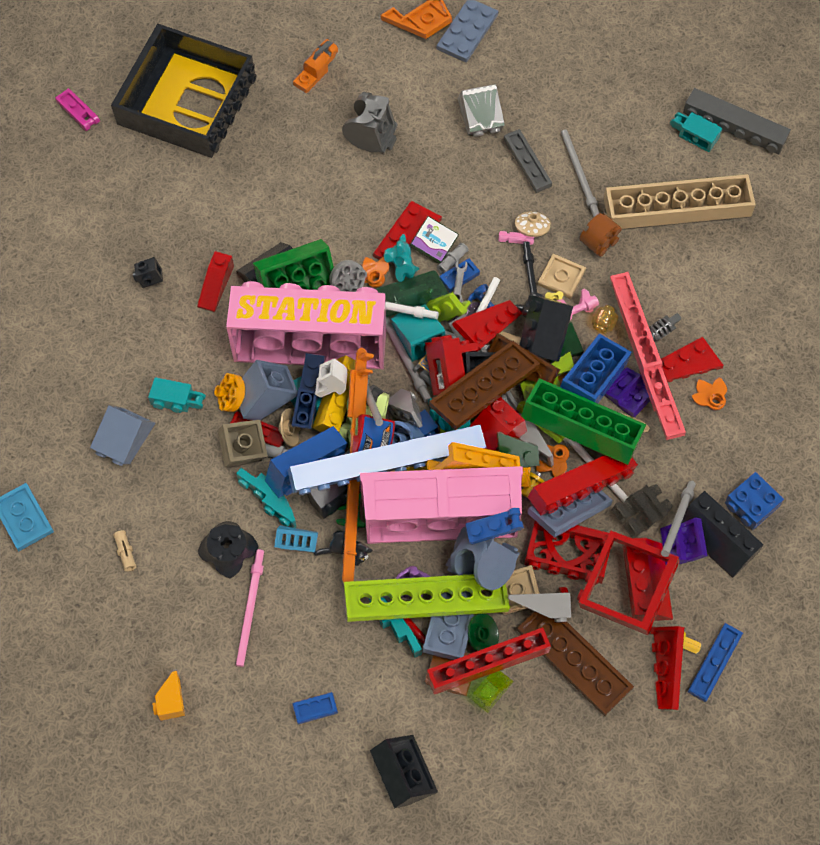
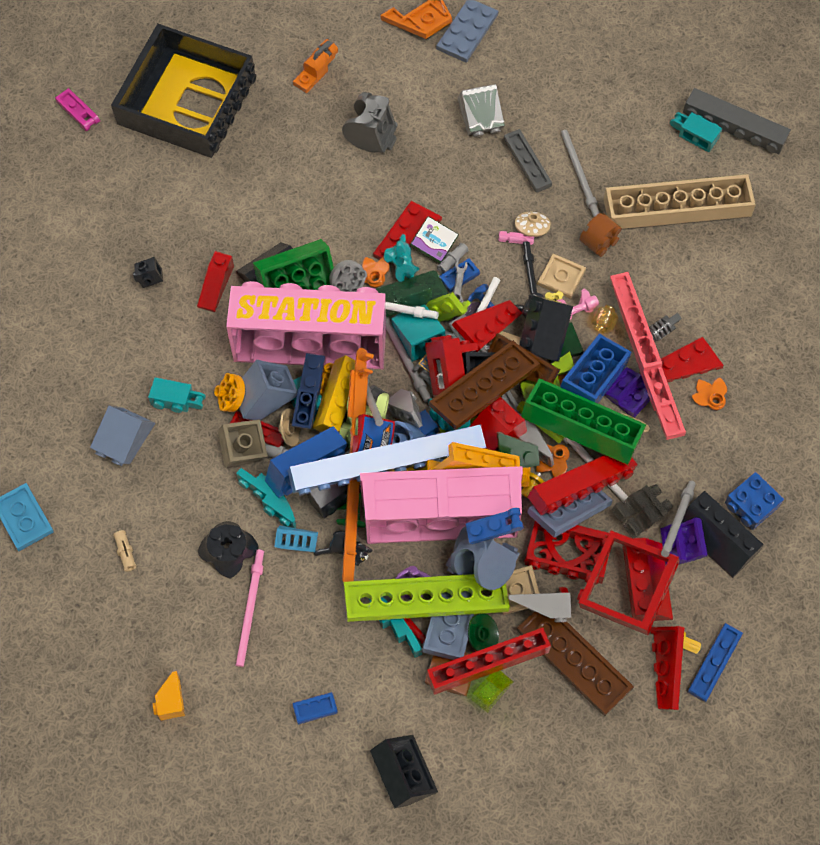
white brick [315,359,347,398] -> none

